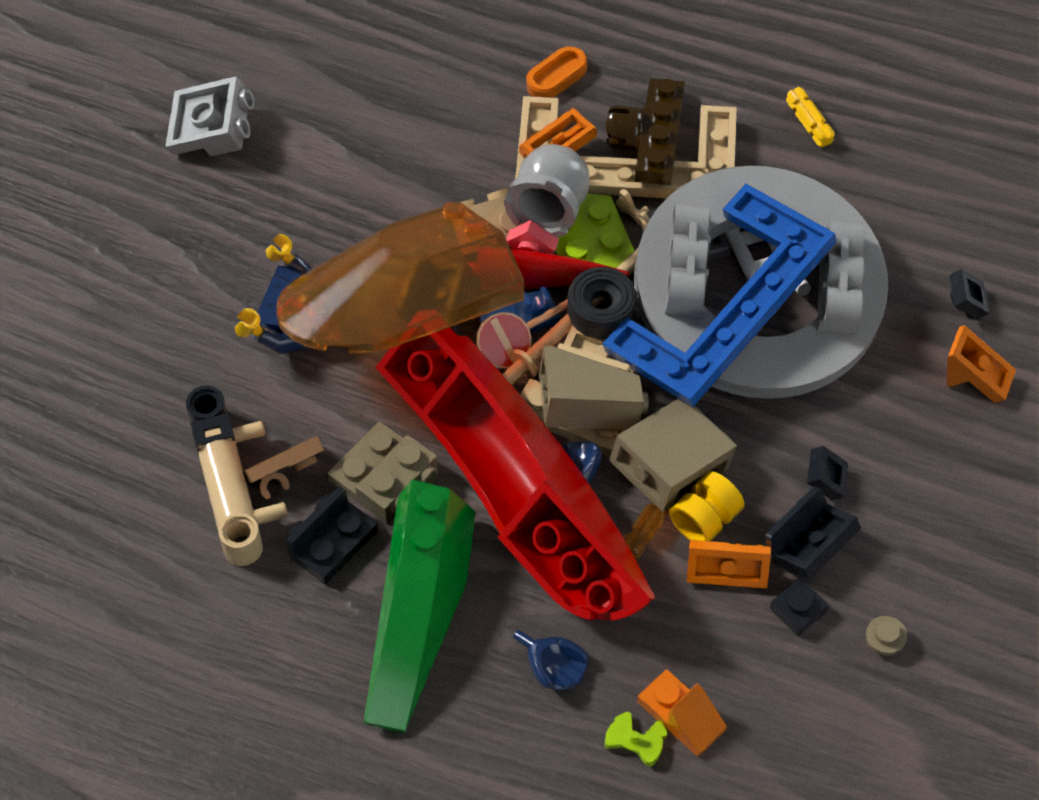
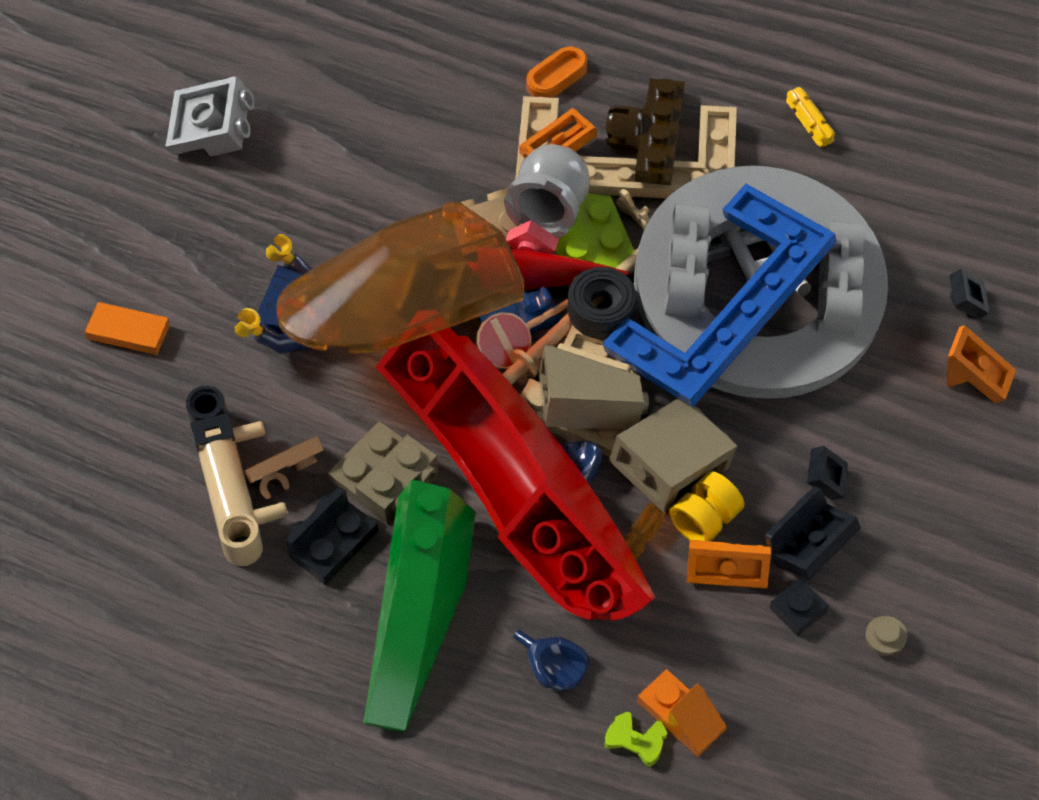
none -> orange tile [85,302,170,355]

